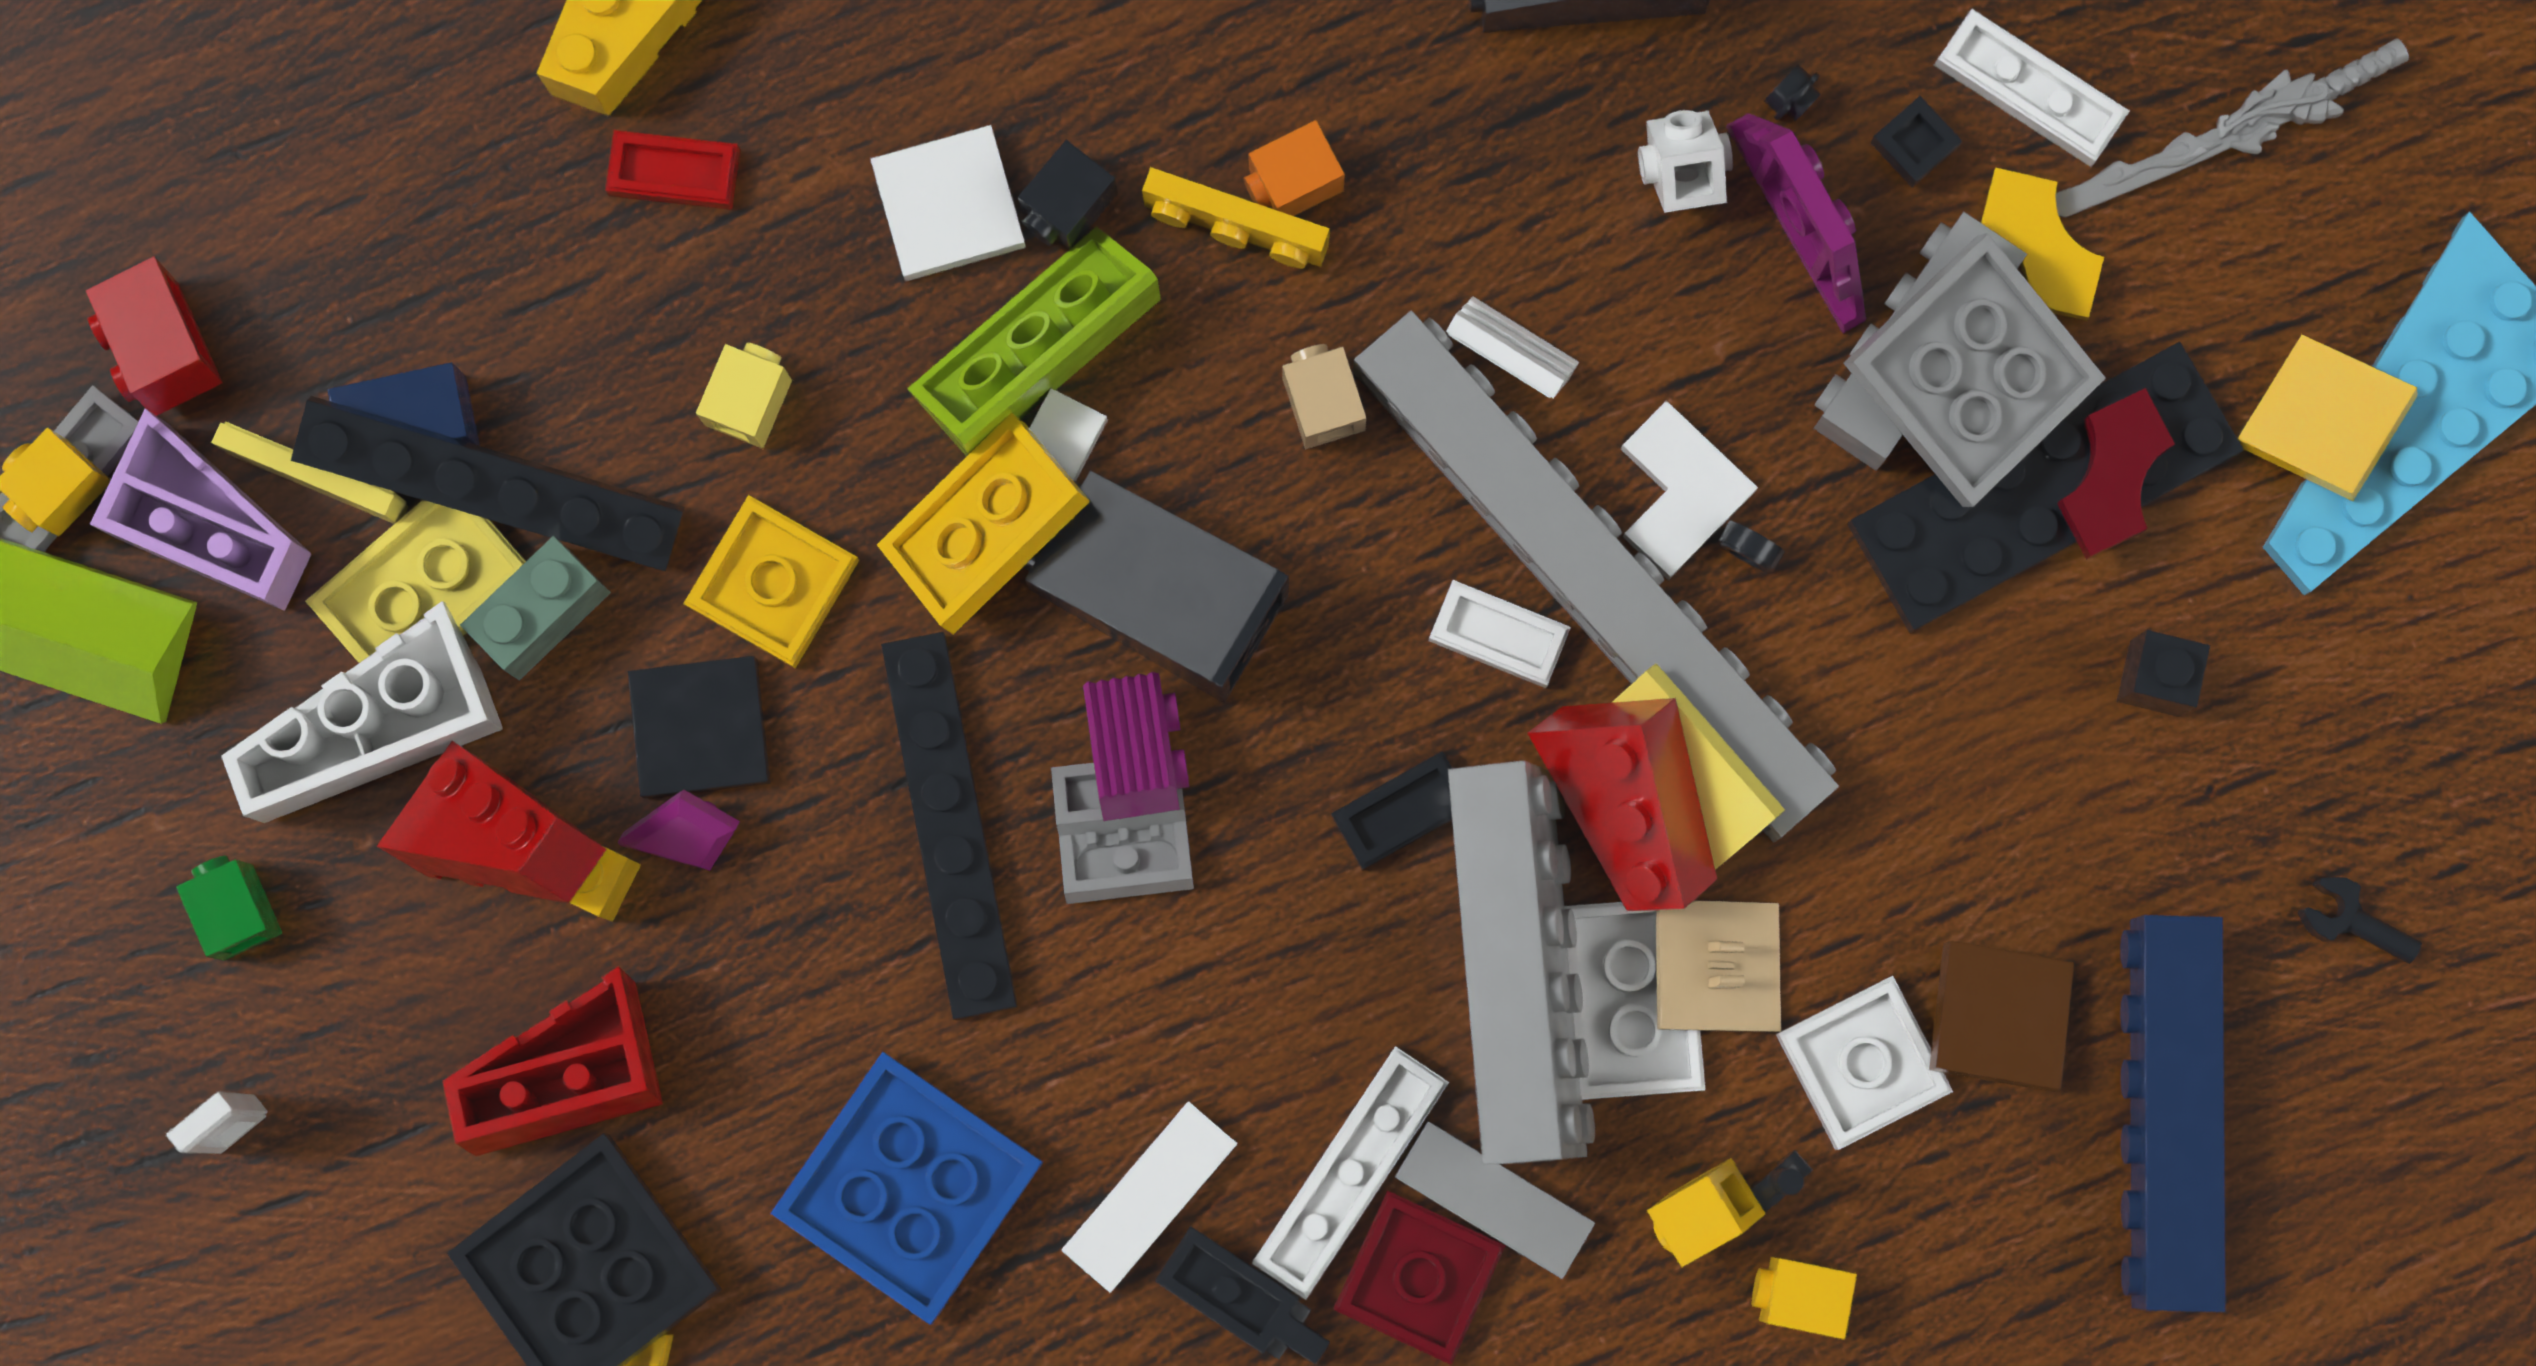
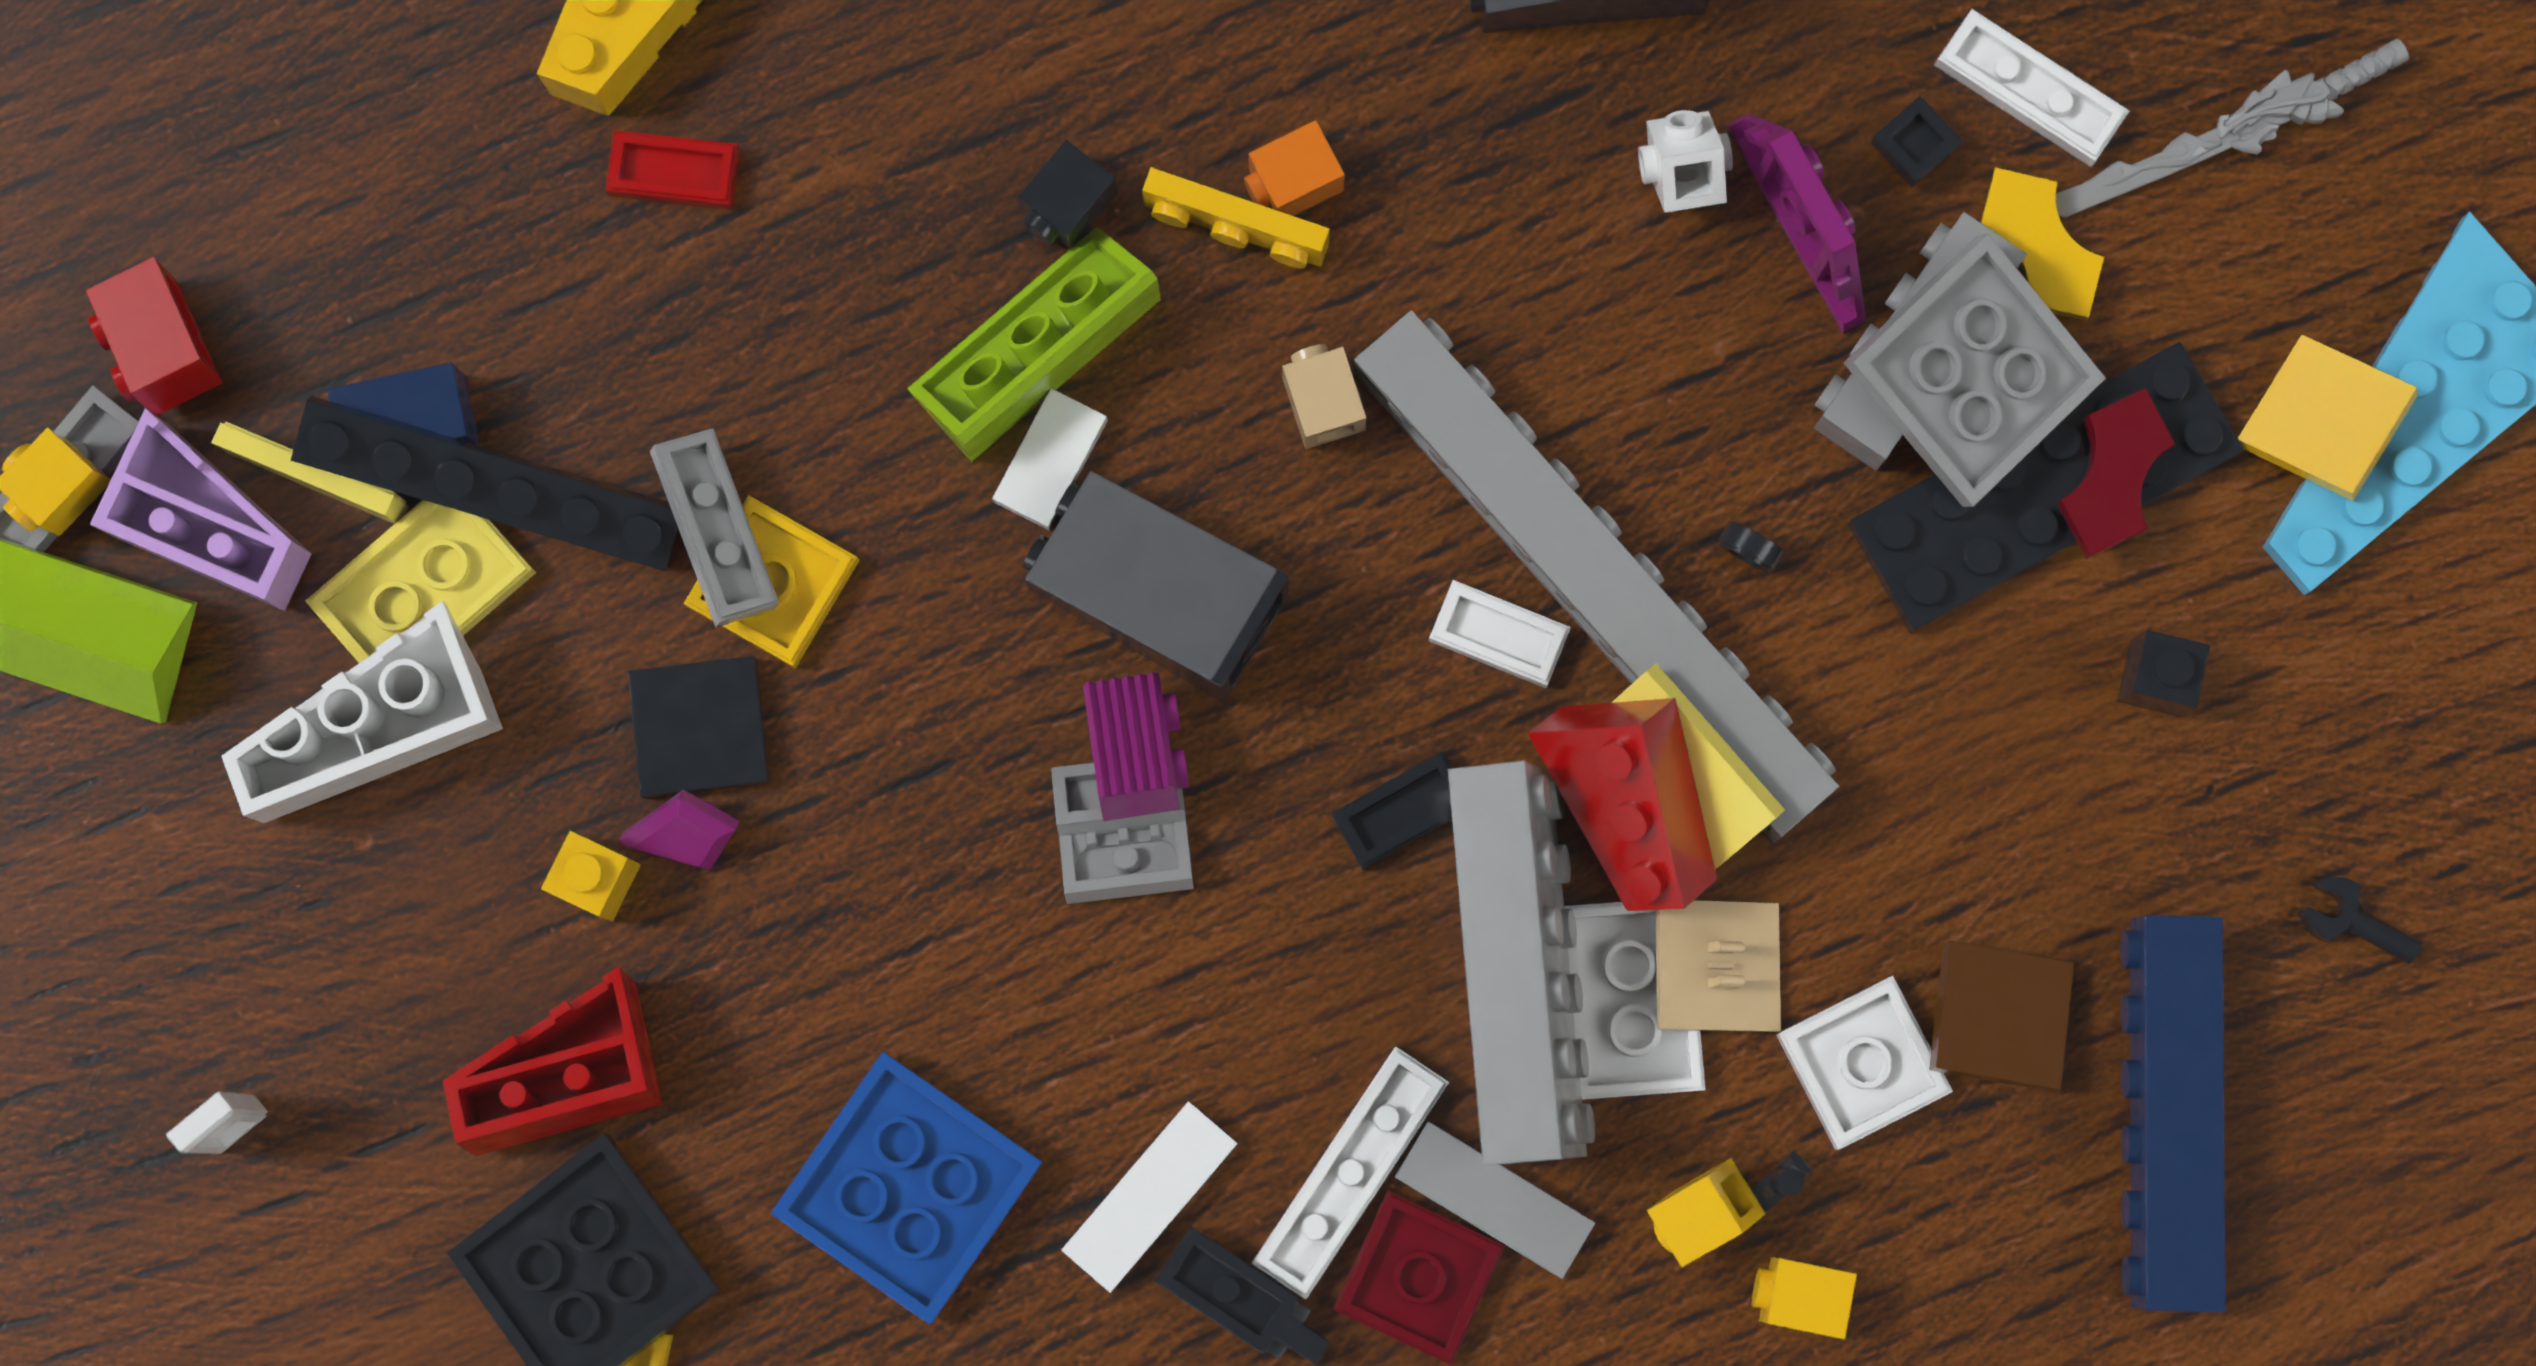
green brick [176,856,283,961] -> none
red wedge [377,740,607,903] -> none
sand green brick [460,536,611,681] -> none
light yellow brick [696,343,792,449] -> none
white tile [871,125,1026,281] -> none
yellow plate [877,413,1090,635] -> none
black plate [881,631,1018,1020] -> none
white tile [1446,296,1579,398] -> none
white tile [1621,401,1758,581] -> none
black plate [1764,64,1821,122] -> none
none -> light grey tile [650,428,779,627]

